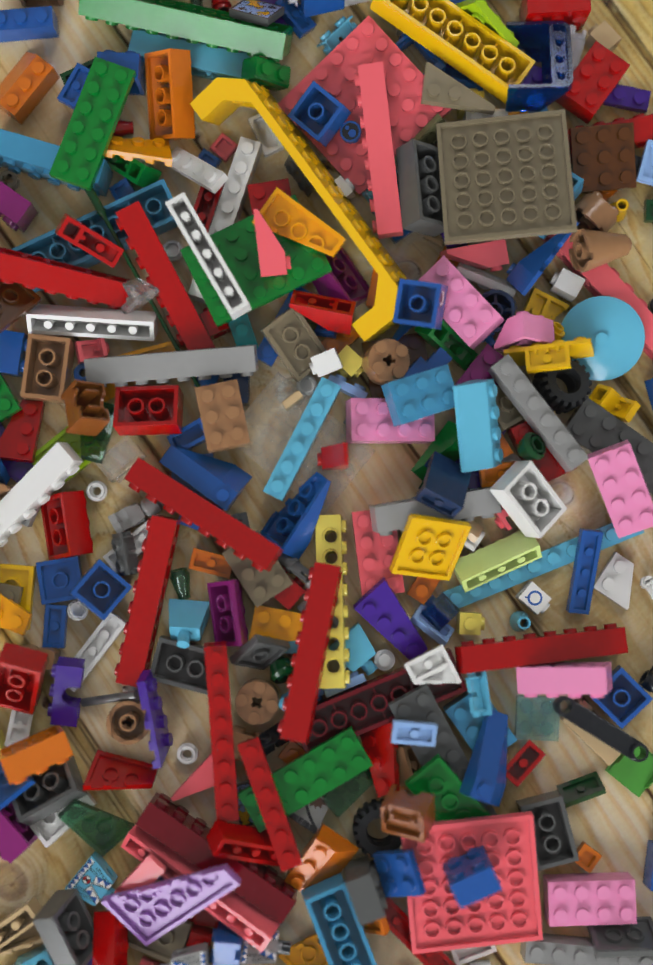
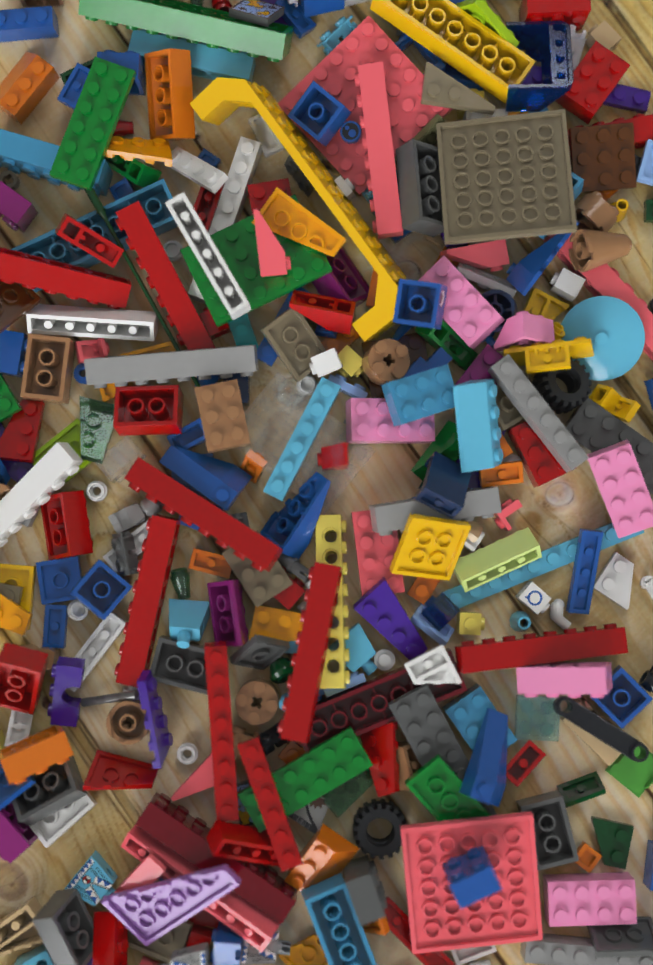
clear green wing [58,799,135,857] -> none
dark orange piece [61,380,110,436] -> none
clear slope [121,278,160,315] -> none
coral tile [209,132,238,163] -> none
green brick [241,56,291,91] -> none
tan tile [282,390,304,411] -> none
blue plate [373,849,426,897] -> none
dark orange piece [380,784,435,843] -> none
light blue plate [390,719,438,747] -> none
medium azure hinge [465,671,493,717] -> none
white brick [489,460,567,538] -> none
dark green cone [517,432,546,460] -> none
none -> orange plate [240,449,267,484]
none -> white arm [550,599,571,629]
none -> dark green wing [591,816,634,869]

